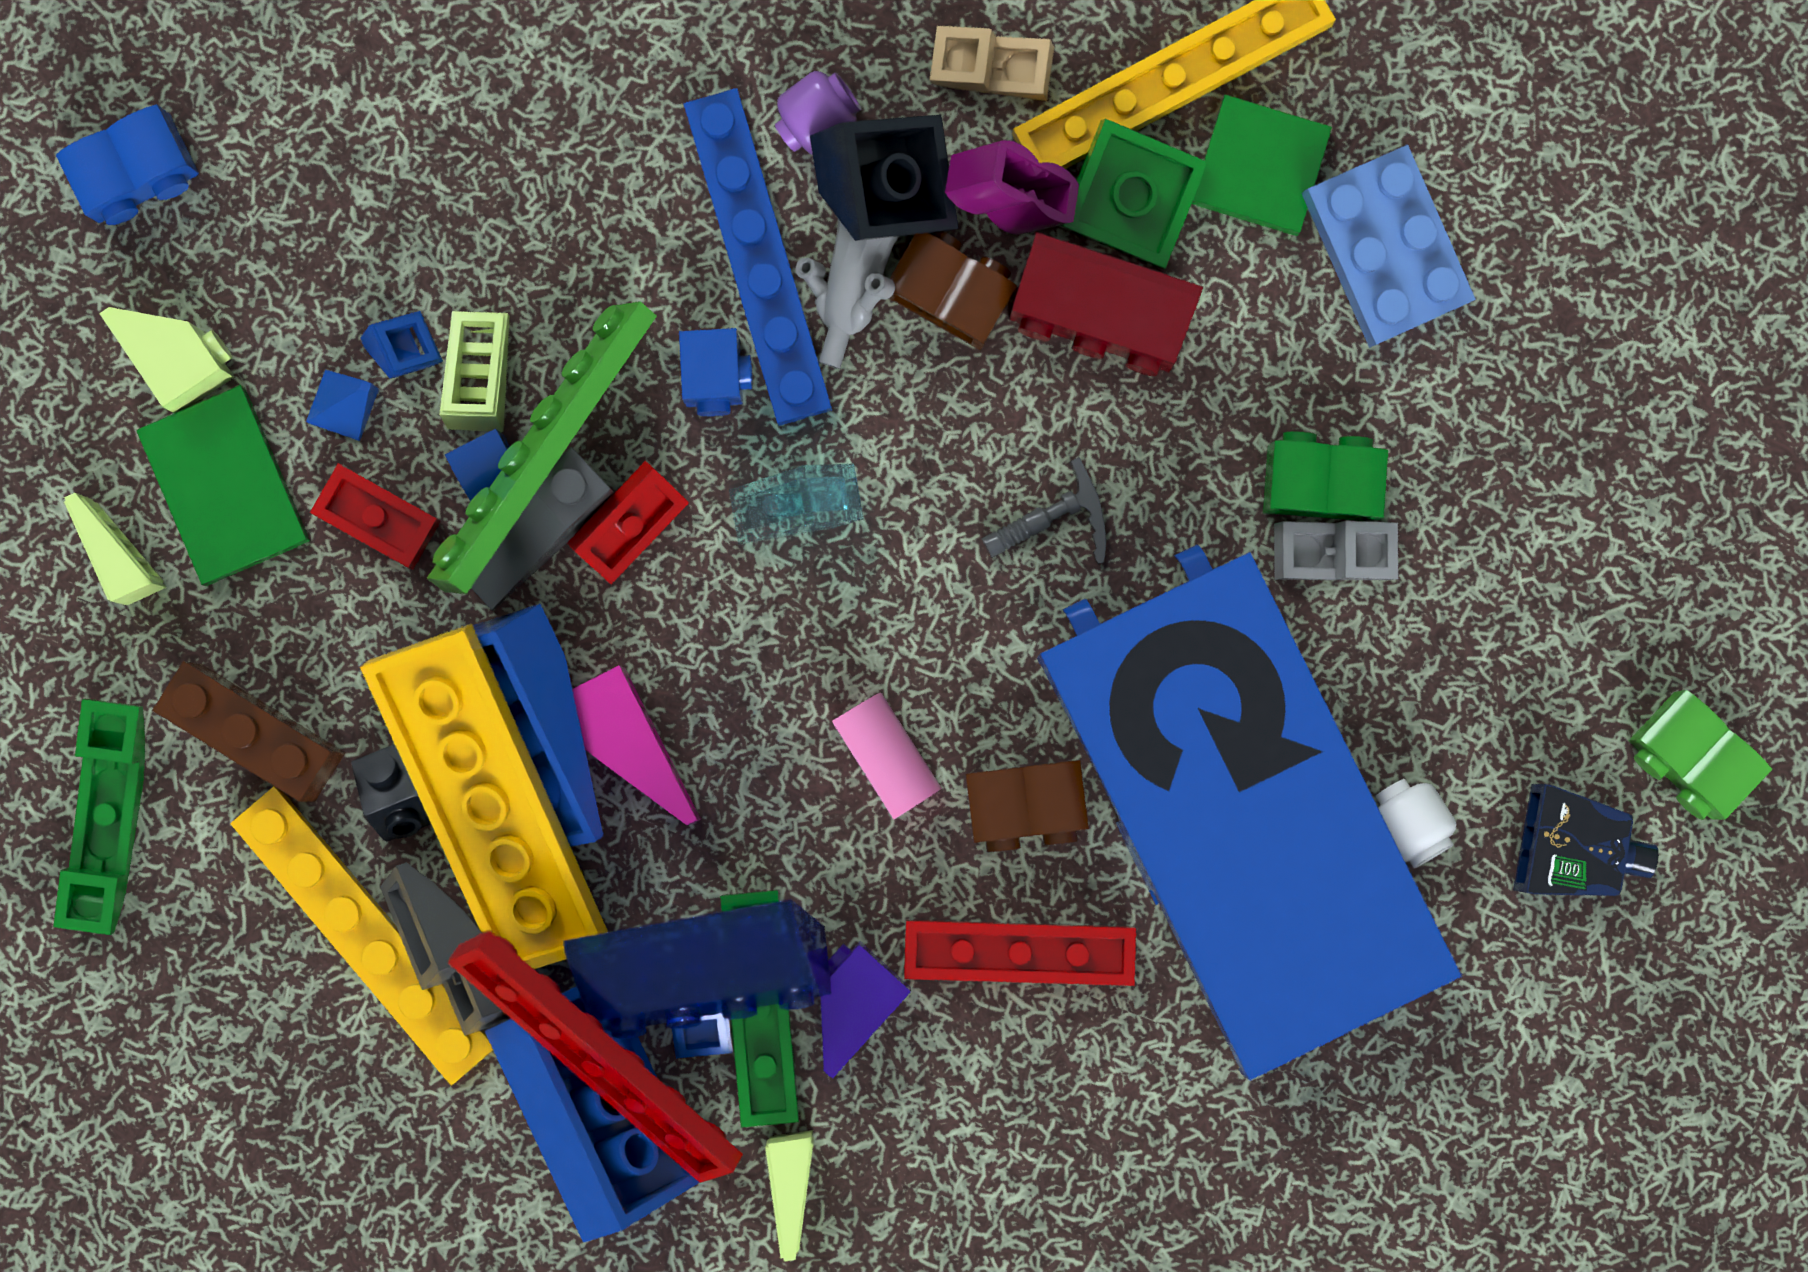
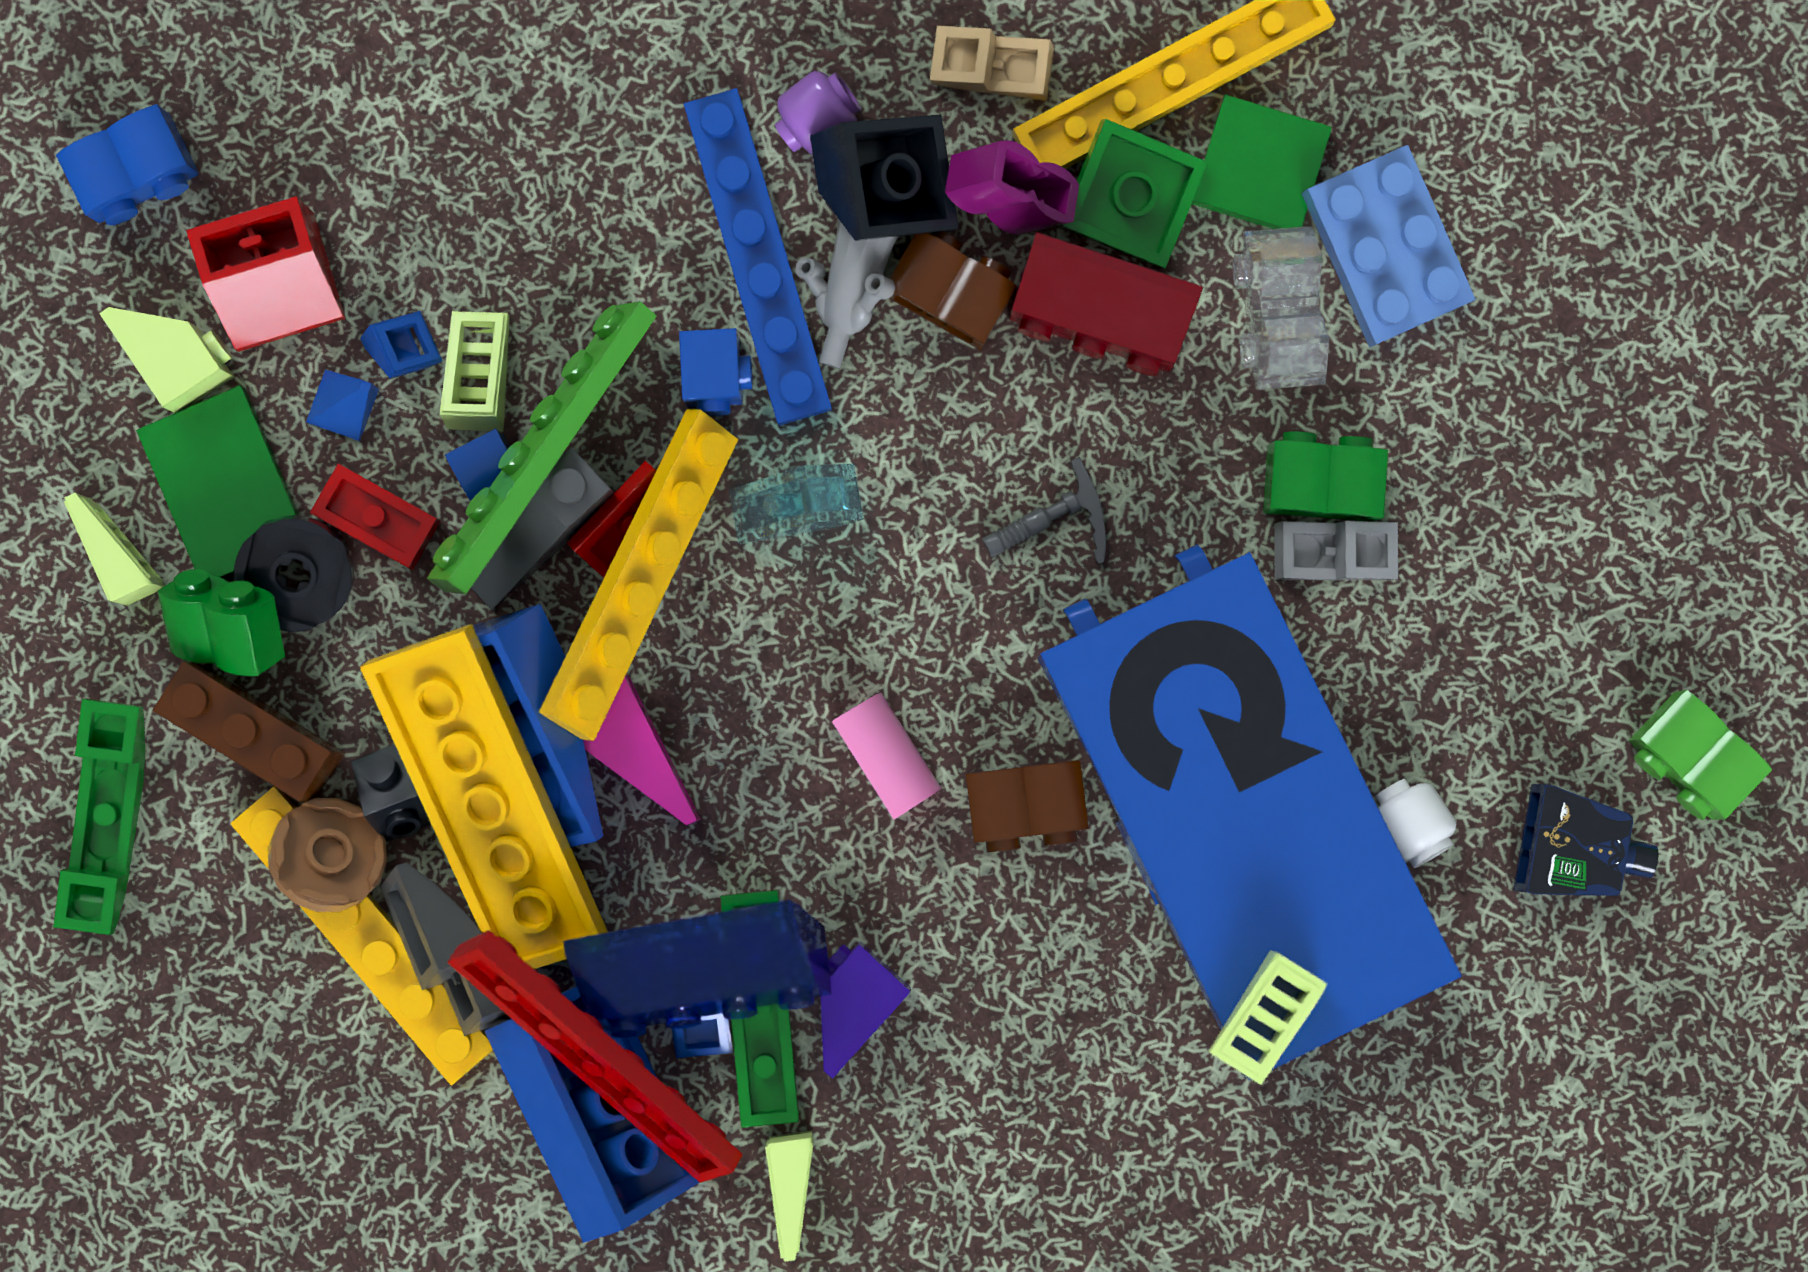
red plate [904,920,1136,986] -> none
none -> green brick [157,569,285,676]
none -> slope [186,196,346,352]
none -> black plate [234,515,354,632]
none -> medium nougat tile [268,798,387,912]
none -> yellow plate [538,409,738,741]
none -> yellowish green slope [1208,950,1328,1085]
none -> clear brick [1233,226,1329,390]

